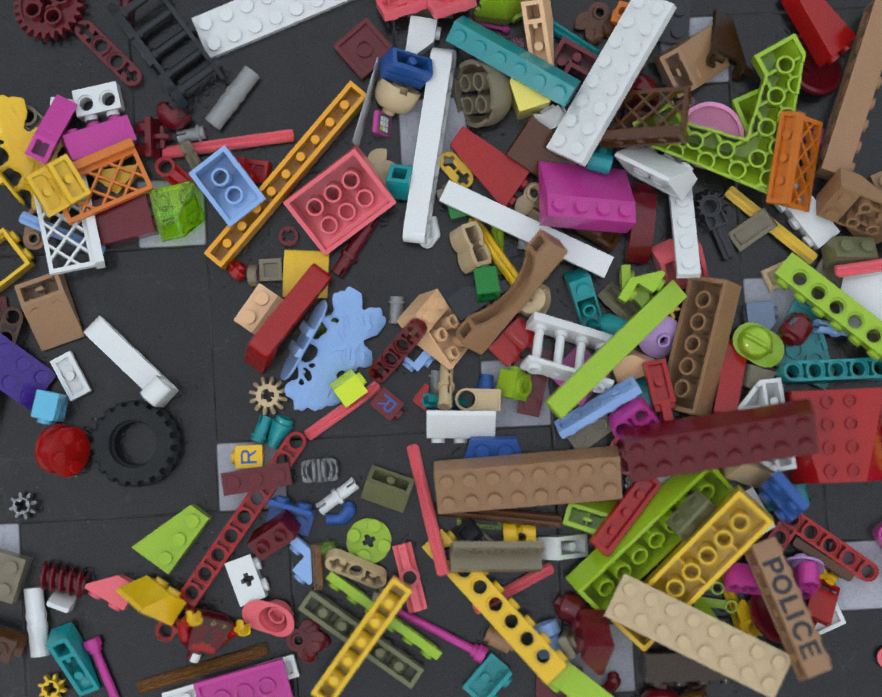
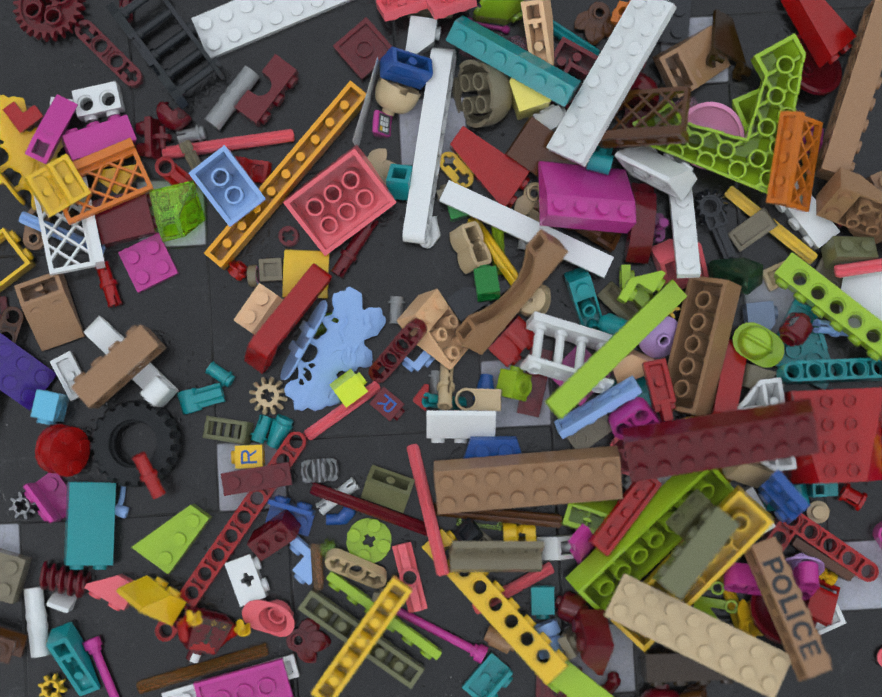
none -> red piece [2,102,44,134]
none -> dark pink bracket [23,473,67,523]
none -> teal brick [64,481,116,570]
none -> medium nougat brick [71,325,167,409]
none -> red pin [95,261,122,308]
none -> light blue hand [115,486,129,519]
none -> dark pink plate [118,233,179,293]
none -> red pin [132,451,166,499]
none -> teal piece [177,383,225,415]
none -> olive slope [203,416,254,445]
none -> teal pin [205,361,235,388]
none -> dark red arch [235,54,299,128]
none -> dark red axle [310,482,427,536]
none -> teal brick [530,585,555,619]
none -> dark pink slope [568,524,594,564]
none -> olive wedge [652,506,740,599]
none -> magenta piece [653,213,669,244]
none -> clear green slope [709,257,763,295]
none -> teal piece [806,483,838,497]
none -> tan plate [806,501,830,524]
none -> red bush [837,483,868,511]

